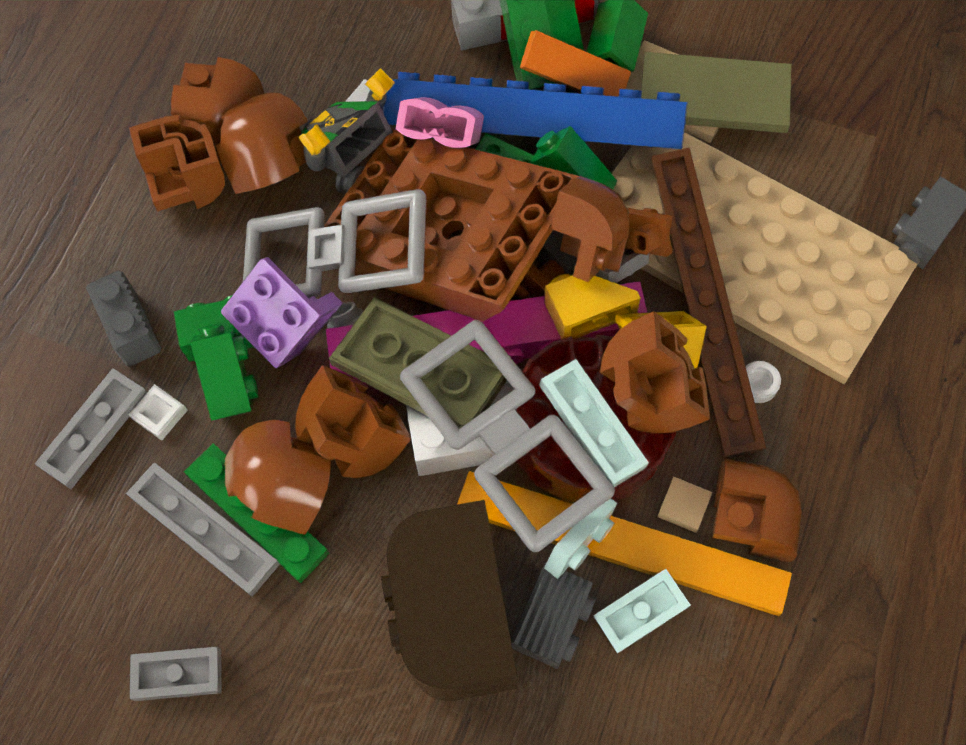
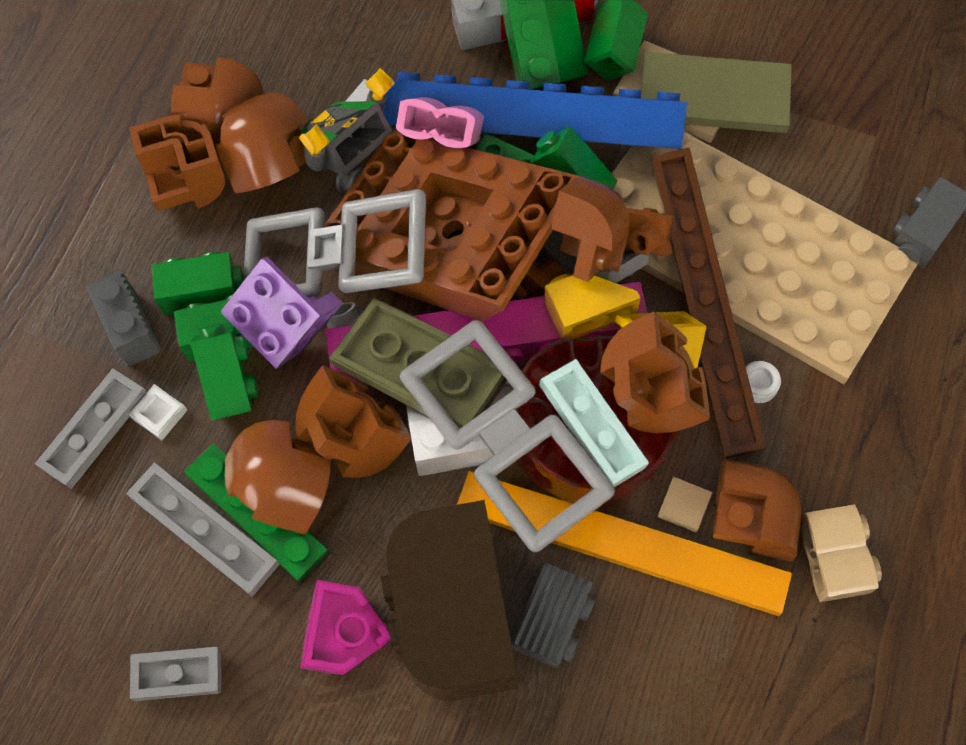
orange tile [520,30,631,96] -> none
light aqua plate [544,498,618,579] -> none
light aqua plate [593,569,691,654] -> none
none -> green brick [151,252,244,316]
none -> dark pink plate [300,580,391,675]
none -> tan brick [800,504,882,602]

